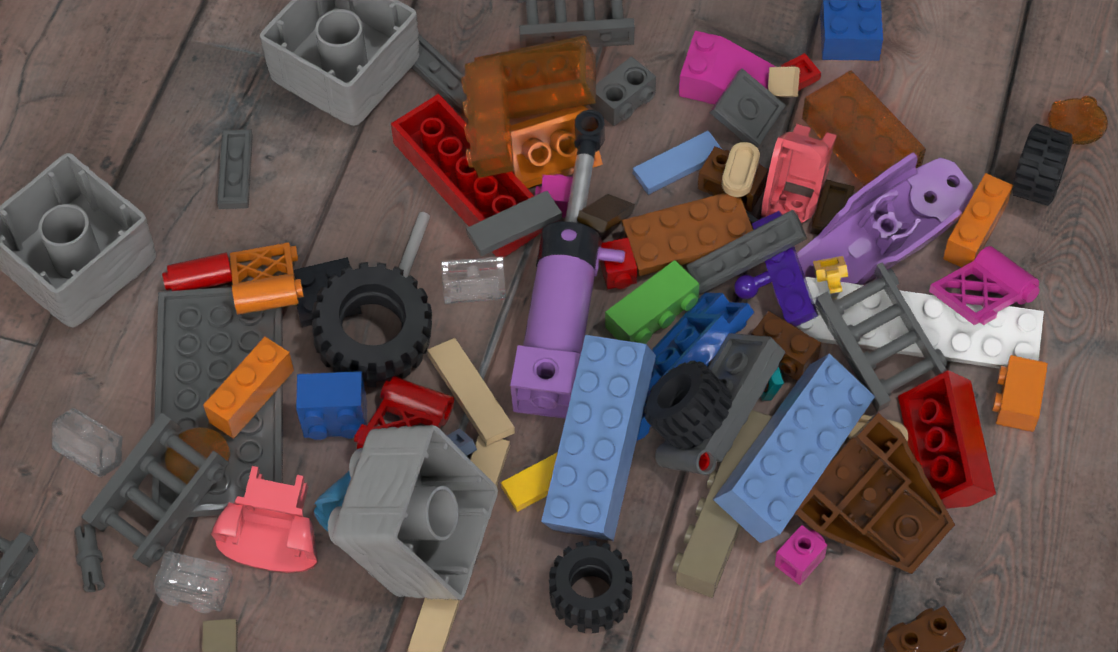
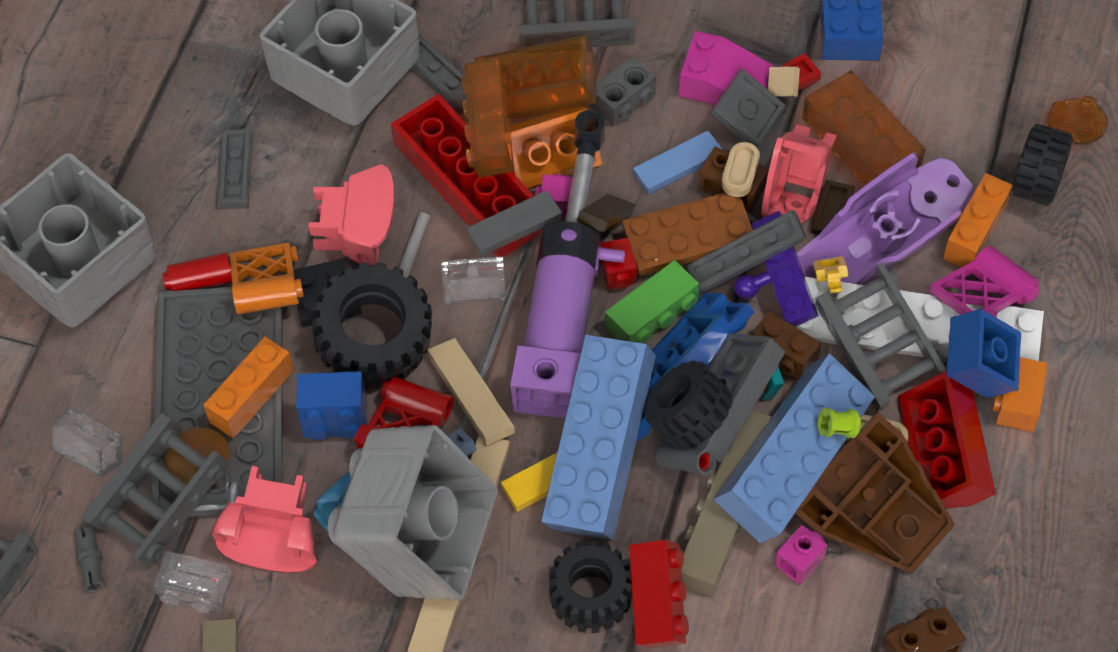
none -> coral piece [308,164,395,266]
none -> red brick [629,540,689,648]
none -> lime bush [817,408,861,438]
none -> blue brick [947,309,1021,398]

